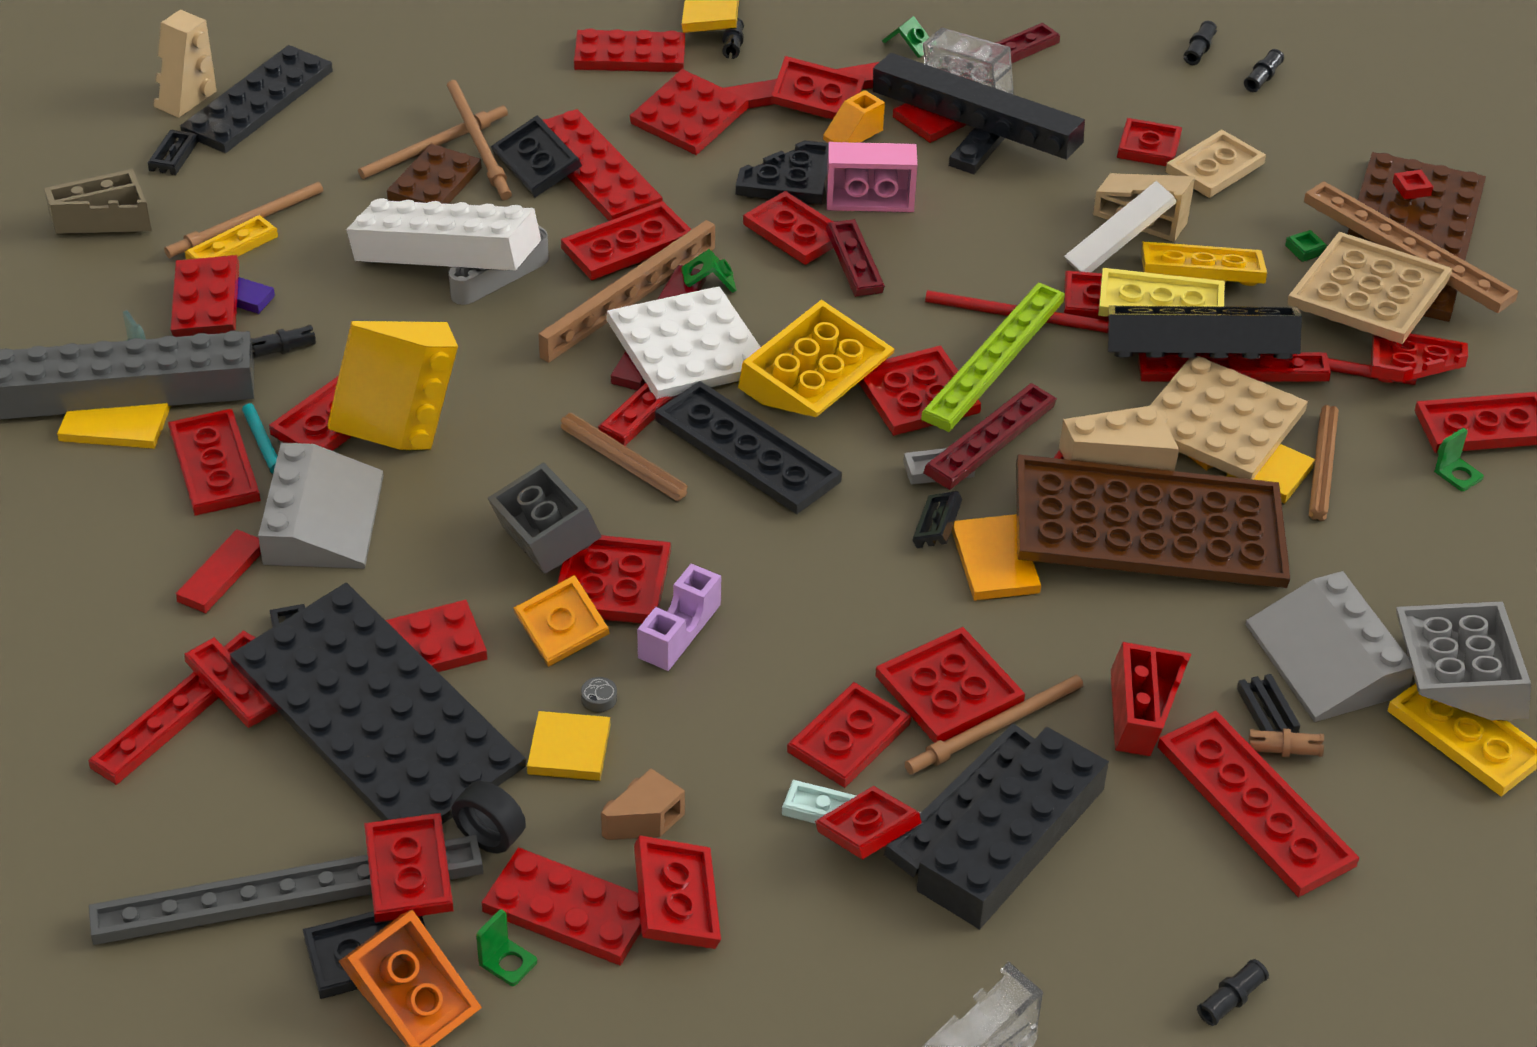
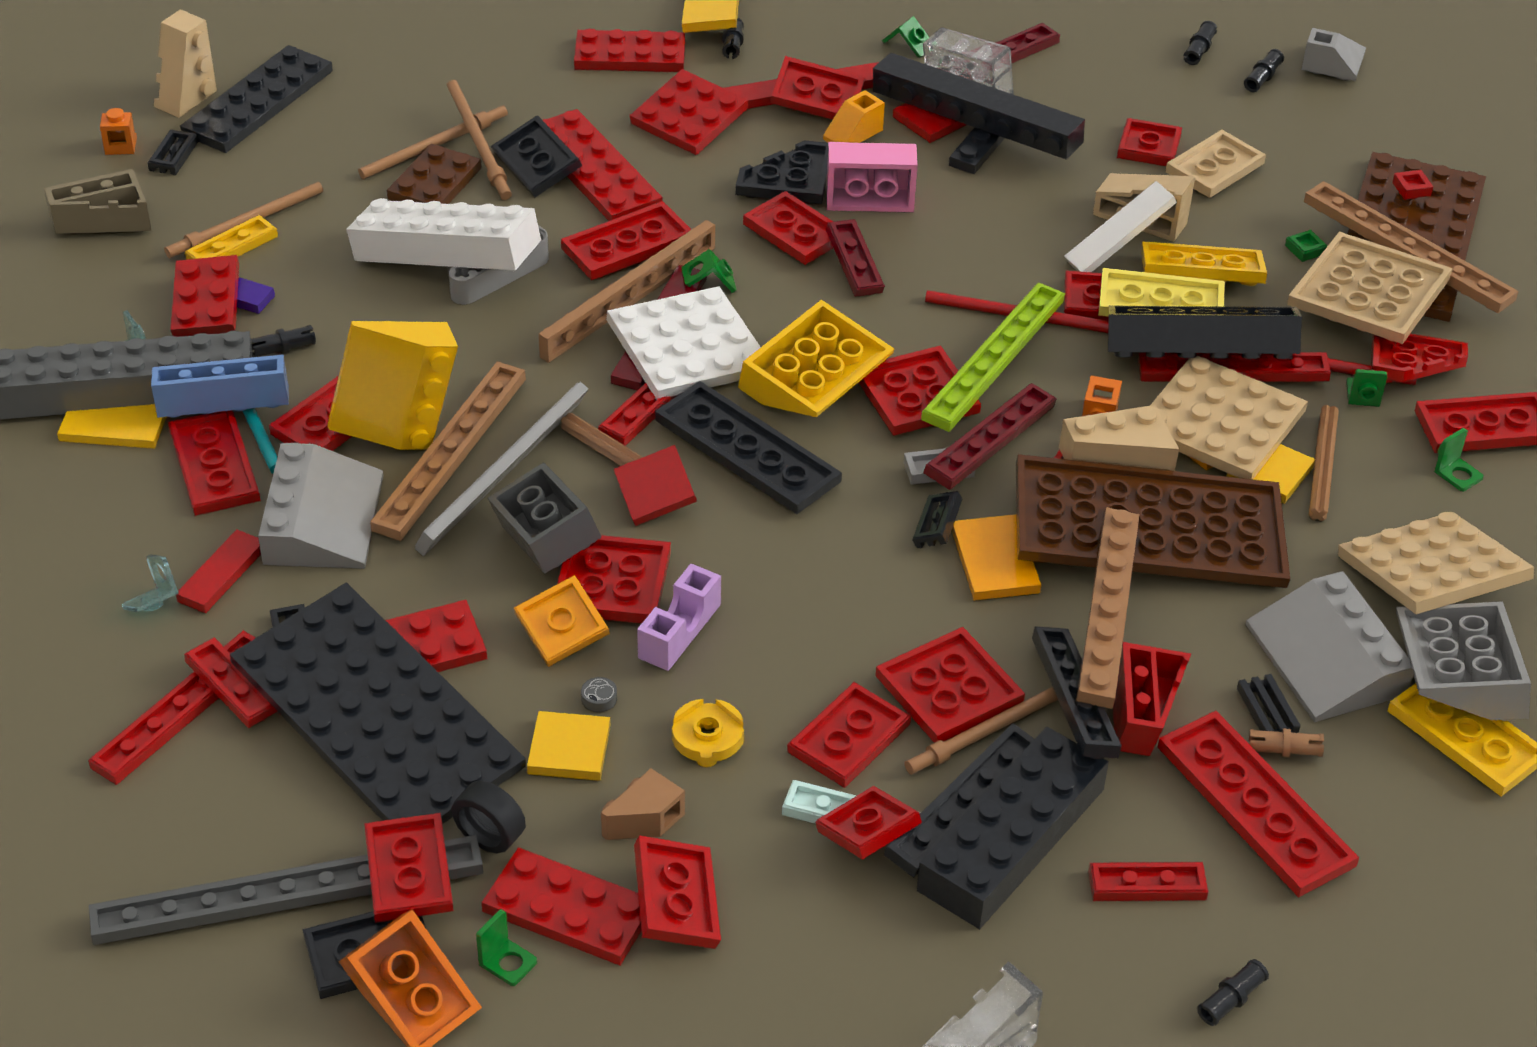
none -> orange brick [100,108,137,155]
none -> clear light blue bracket [122,554,179,612]
none -> medium blue brick [151,355,289,418]
none -> medium nougat plate [370,361,526,541]
none -> light grey tile [415,381,589,556]
none -> red tile [614,445,697,526]
none -> yellow plate [672,699,744,767]
none -> black plate [1032,626,1121,759]
none -> medium nougat plate [1076,507,1140,709]
none -> orange brick [1082,375,1122,416]
none -> red tile [1088,862,1208,901]
none -> light grey slope [1302,28,1366,81]
none -> tan plate [1338,512,1534,615]
none -> green bracket [1346,369,1387,407]

